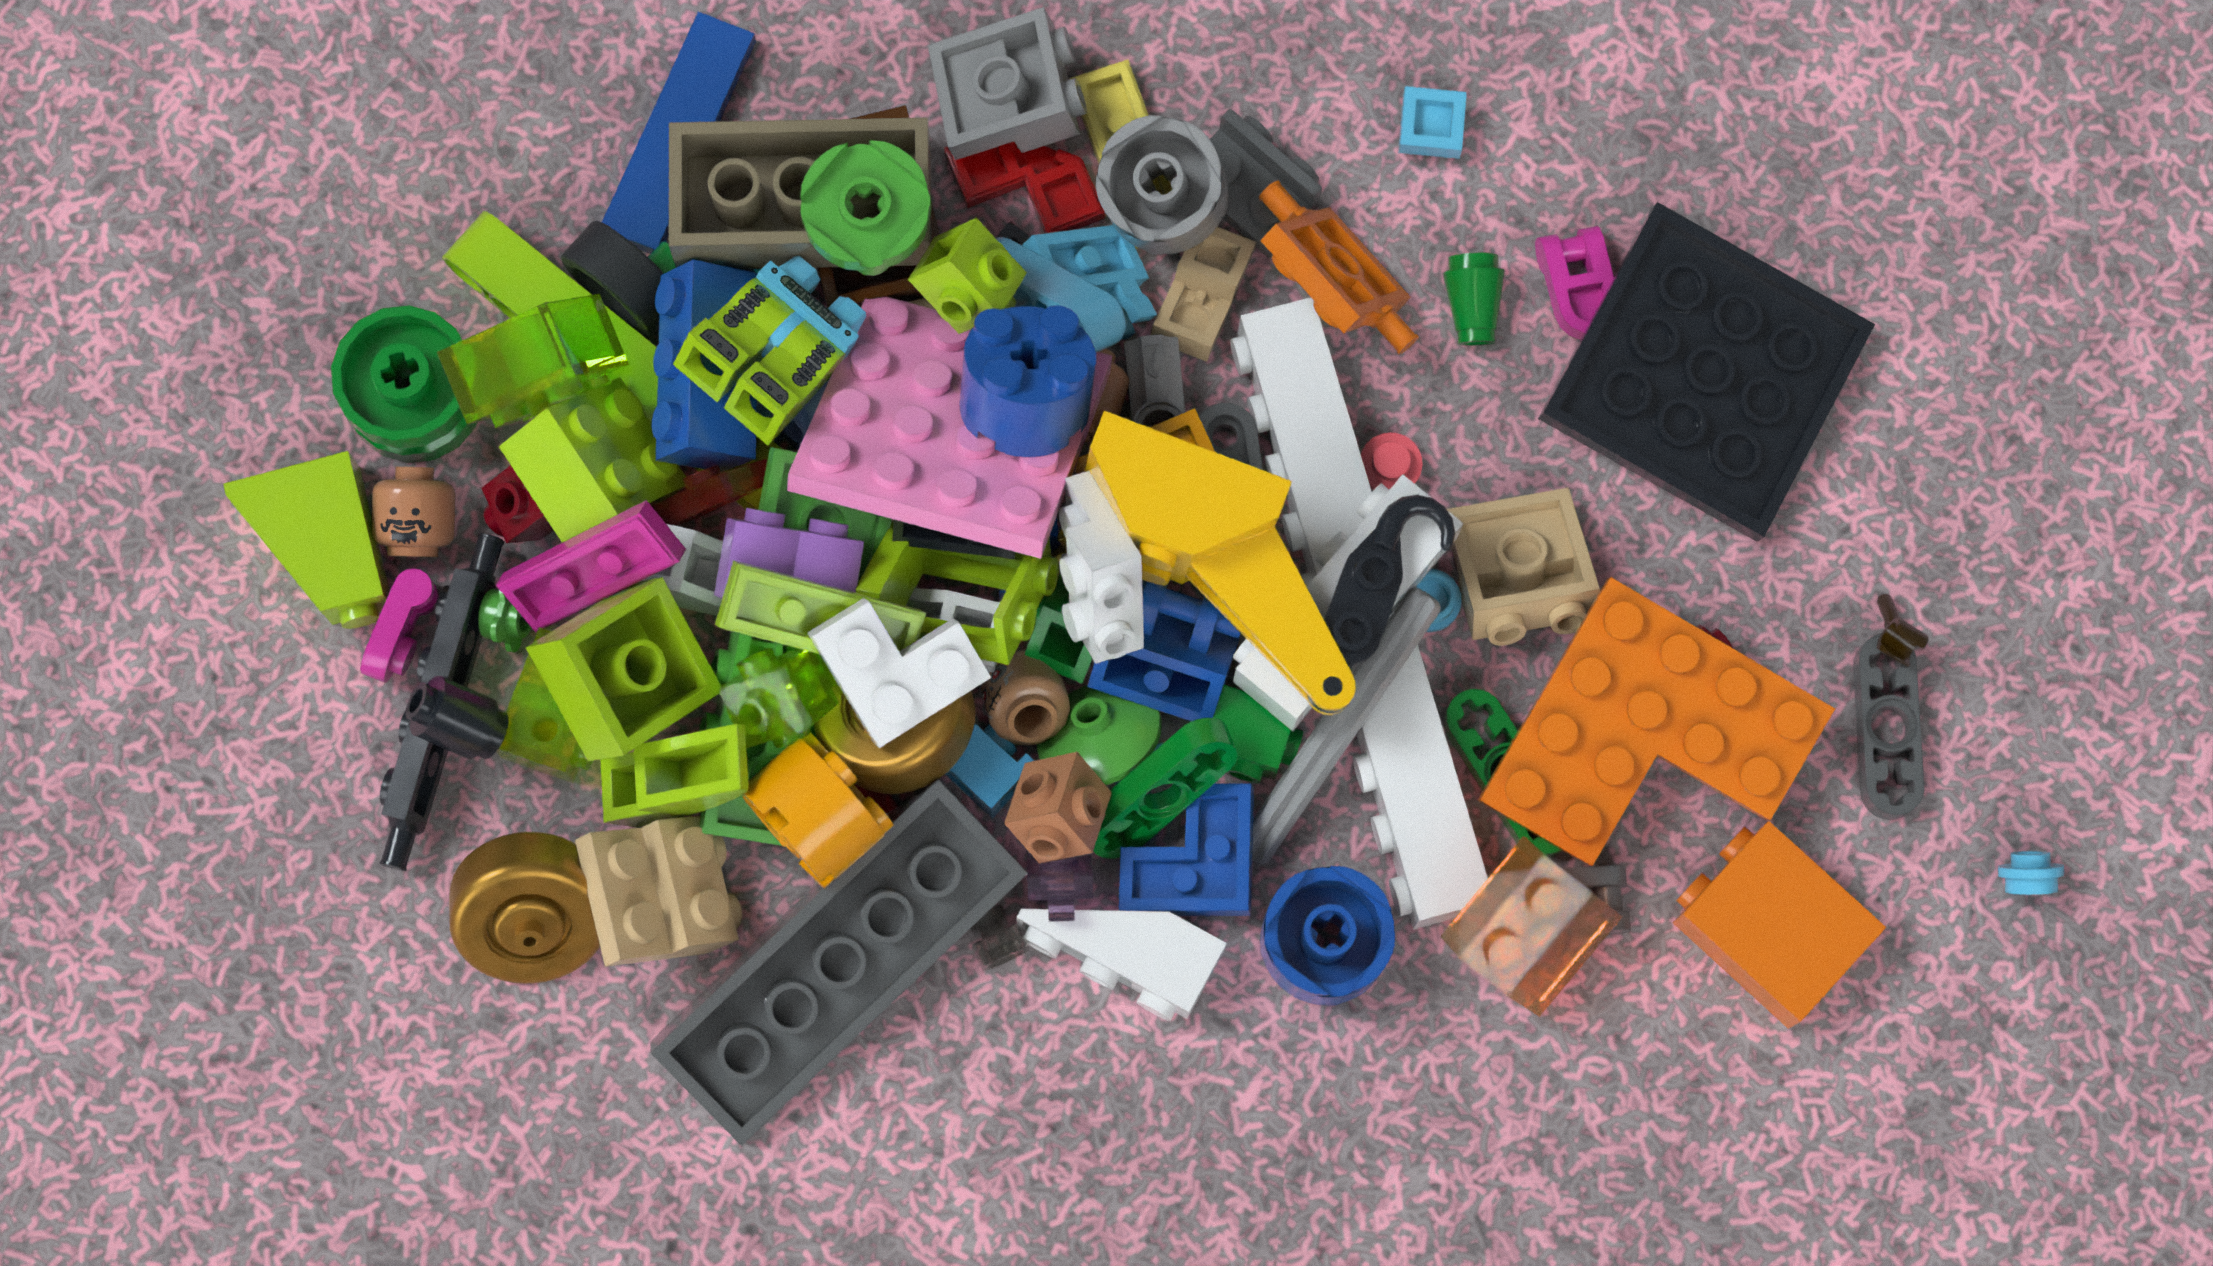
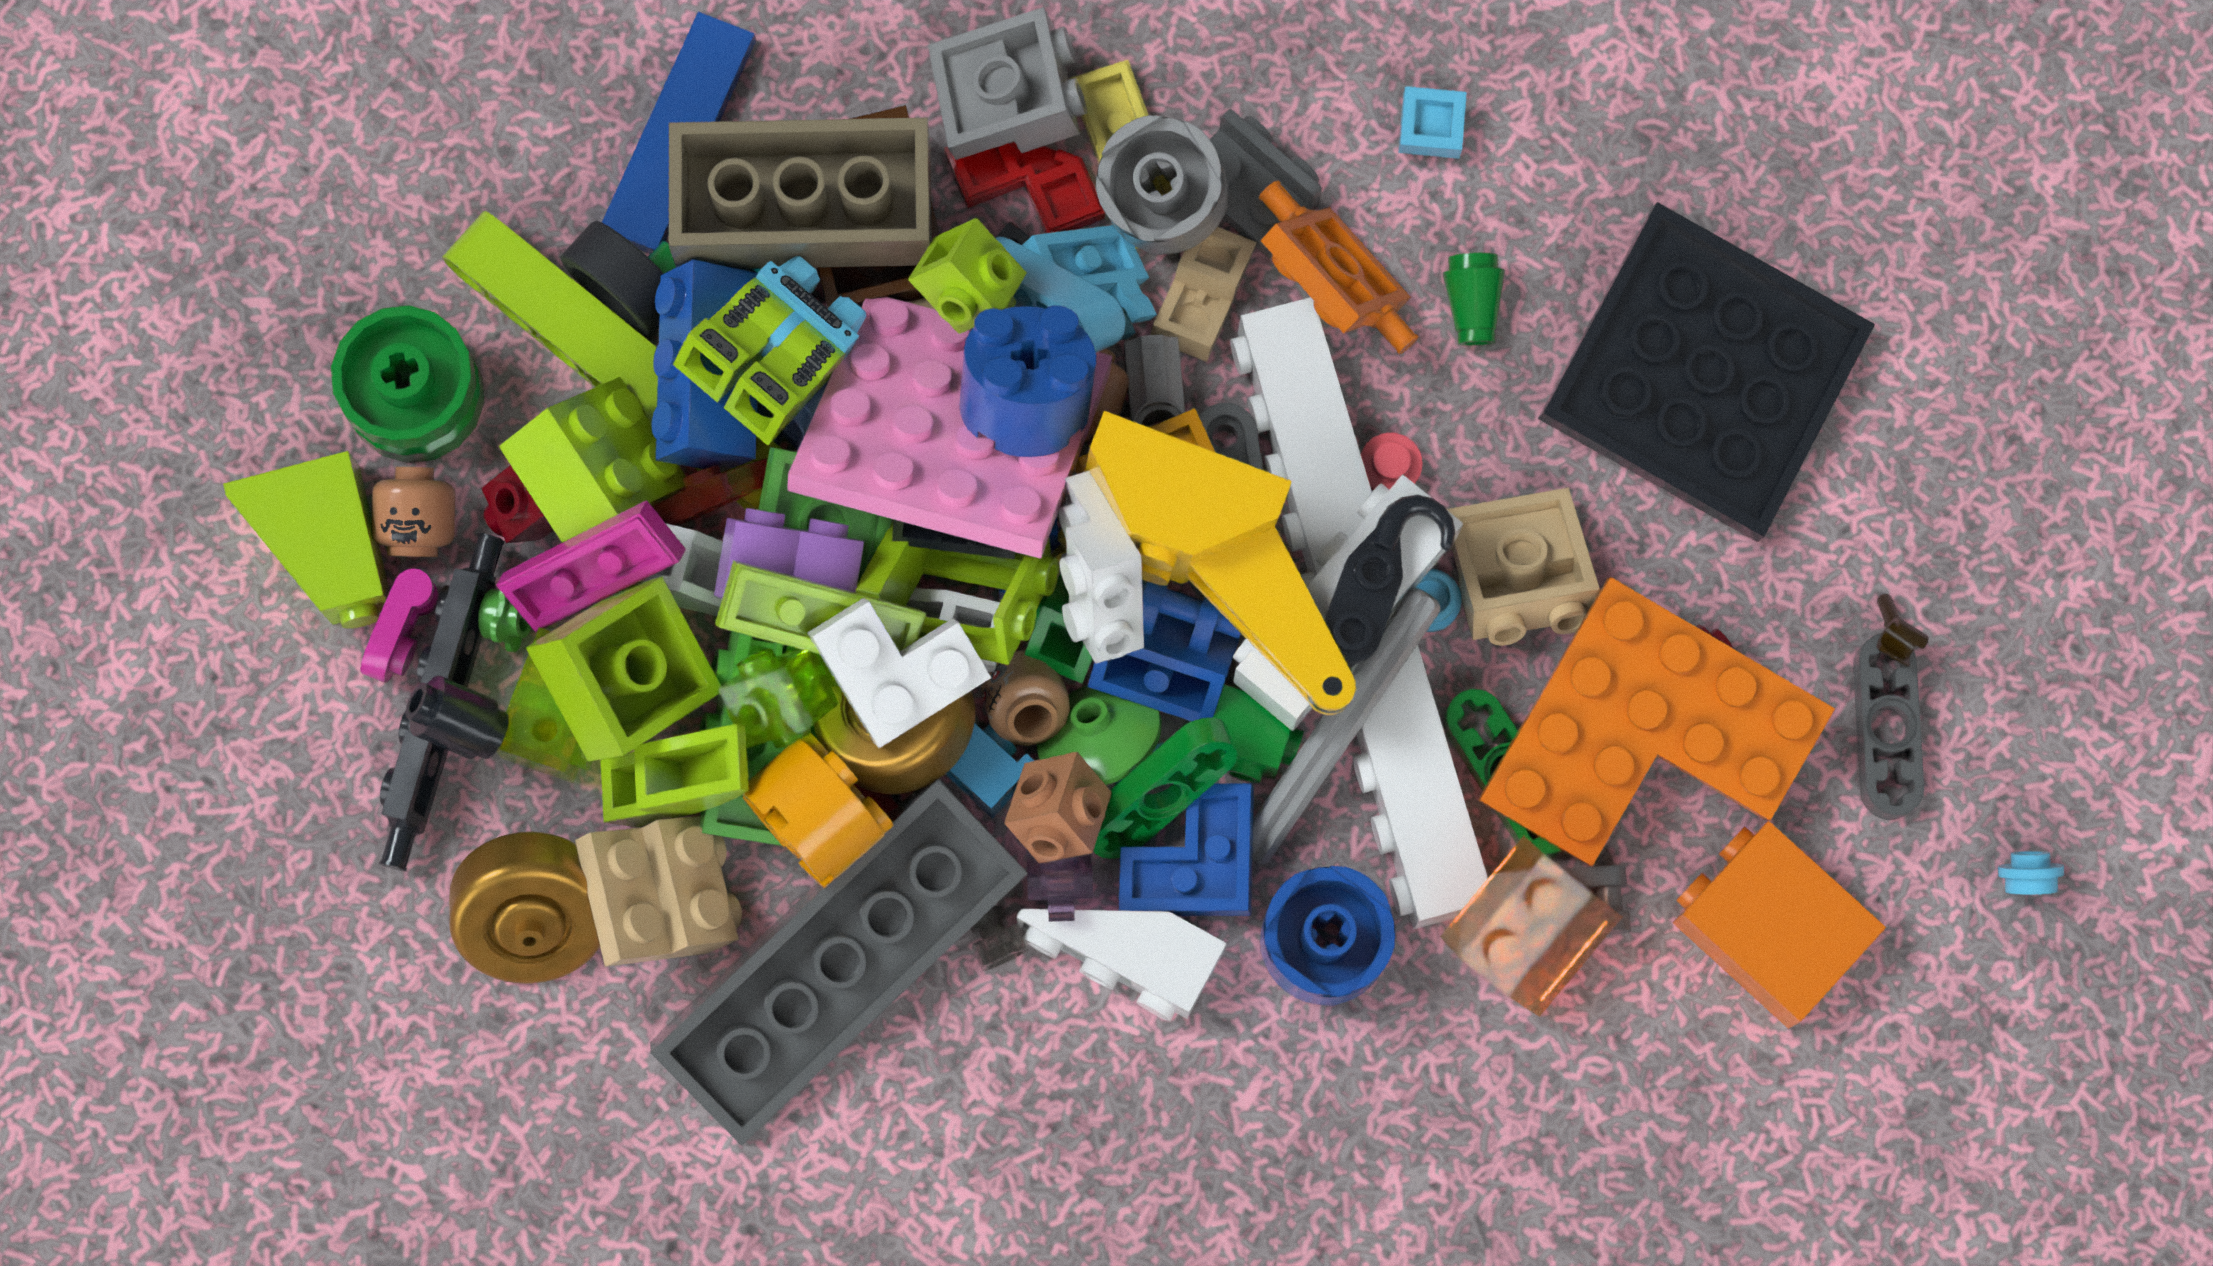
clear neon green brick [437,294,629,429] -> none
bright green plate [800,140,932,276] -> none
dark pink plate [1535,226,1614,340] -> none

